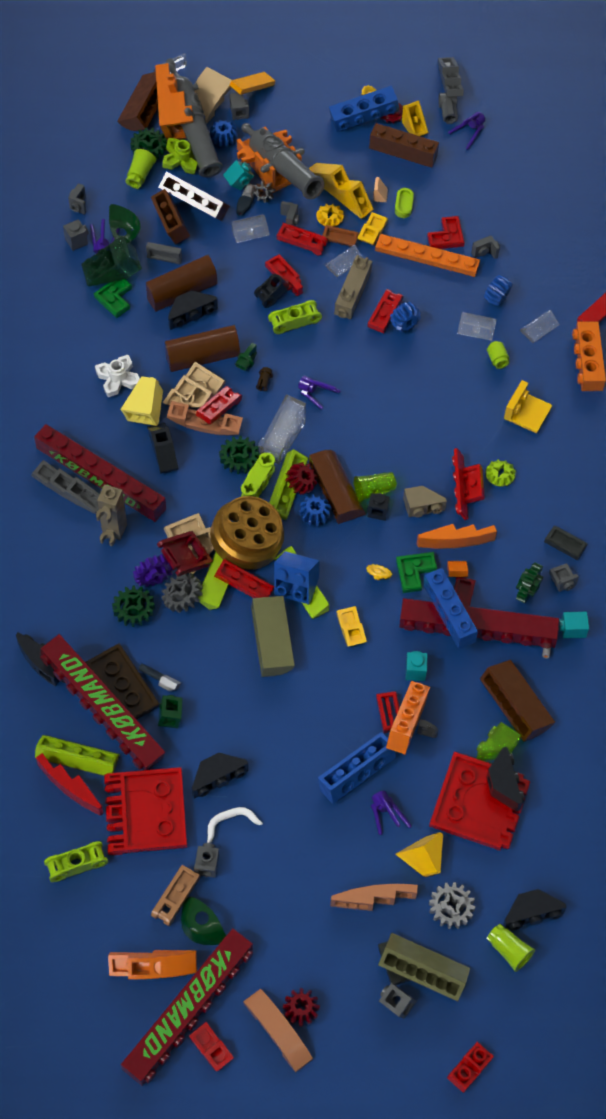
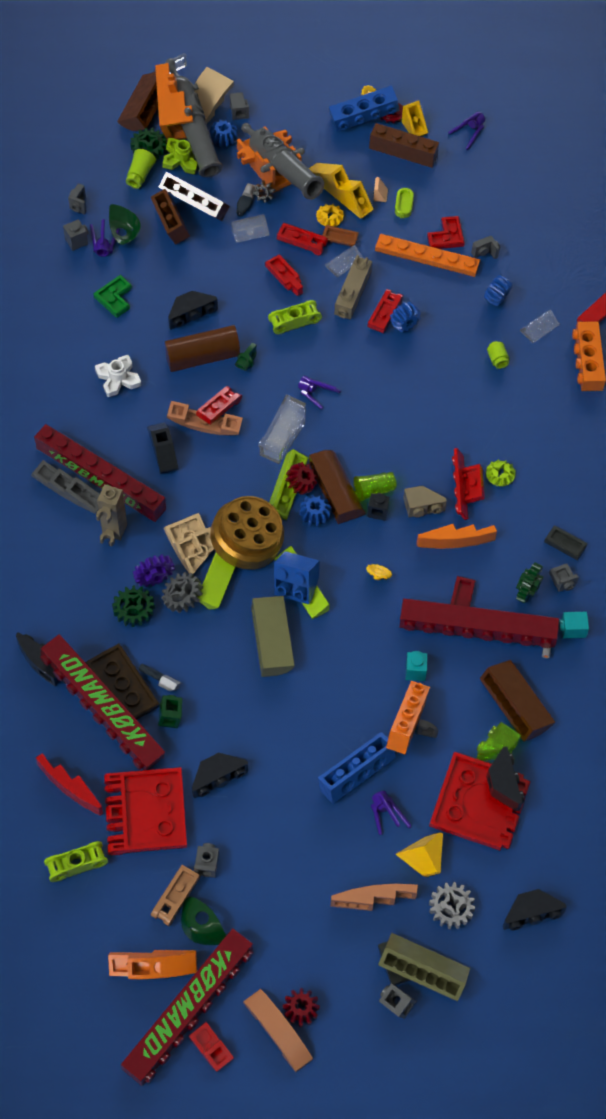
lime slope [35,735,120,776] -> none
clear green slope [81,235,142,287] -> none
light yellow slope [121,376,163,426] -> none
dark grey tile [146,242,182,264] -> none
reddish brown brick [146,255,217,312] -> none
dark red container [157,531,213,576] -> none
tan slope [163,362,225,408] -> none
white animal [207,807,263,843] -> none
red tile [214,559,274,598] -> none
dark green gear [219,436,260,474] -> none
teal brick [223,160,254,190] -> none
light orange tile [229,72,275,95] -> none
lime piece [241,452,275,498] -> none
black piece [254,274,289,308] -> none
dark brown pin [256,367,273,391] -> none
dark grey bracket [281,201,299,226] -> none
yellow slope [336,606,367,647] -> none
yellow slope [357,212,388,245] -> none
red tile [376,691,400,733] -> none
green tile [396,552,437,593] -> none
blue brick [424,568,478,649] -> none
dark grey slope [438,57,464,97] -> none
dark grey piece [439,93,458,124] -> none
orange tile [447,561,468,577] -> none
red slope [447,1042,494,1093] -> none
clear slope [457,312,497,341] -> none
lime plant [487,924,535,972] -> none
yellow bracket [504,380,552,433] -> none

